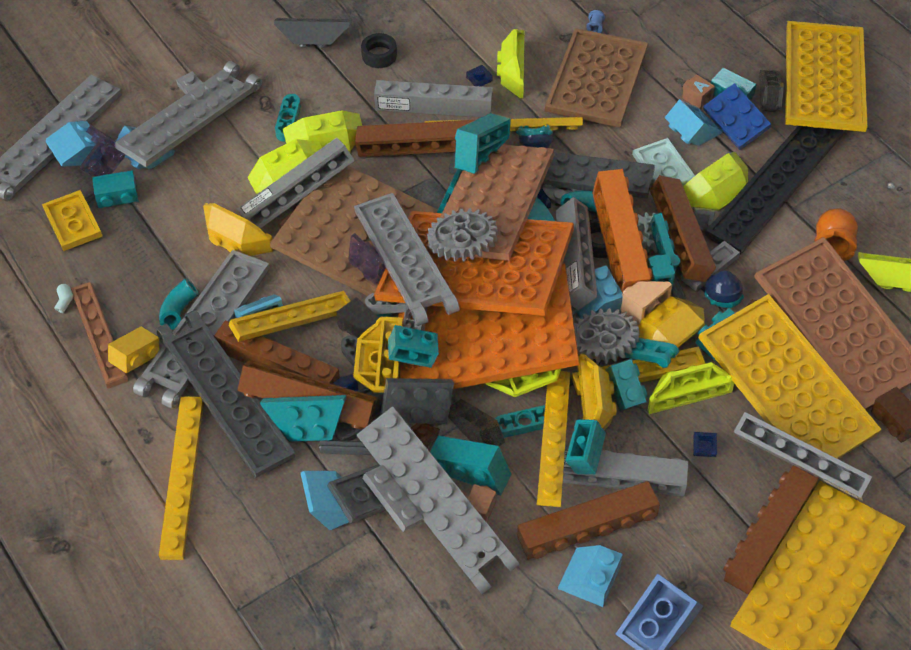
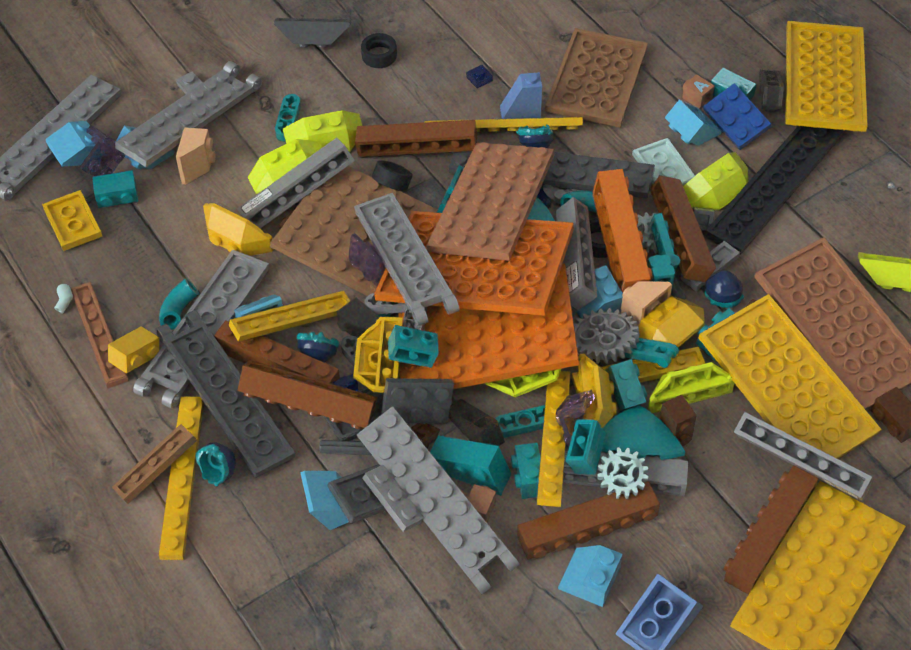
teal wing [260,395,346,442] -> none
light grey brick [374,80,493,117] -> none
light grey gear [427,208,498,261] -> none
teal wedge [455,113,511,174] -> none
neon yellow wedge [497,29,525,98] -> none
medium blue bush [586,10,605,33] -> none
clear blue plate [693,432,717,457] -> none
orange tile [814,208,858,261] -> none
none -> medium nougat plate [112,424,197,504]
none -> light nougat slope [176,127,215,185]
none -> teal hair [195,442,236,486]
none -> dark blue hair [296,332,340,363]
none -> black tyre [372,160,413,191]
none -> medium blue slope [500,72,542,119]
none -> teal brick [511,443,541,499]
none -> bracket [556,390,595,447]
none -> light aqua gear [597,447,649,499]
none -> teal brick [602,405,685,460]
none -> reddish brown brick [660,395,697,446]

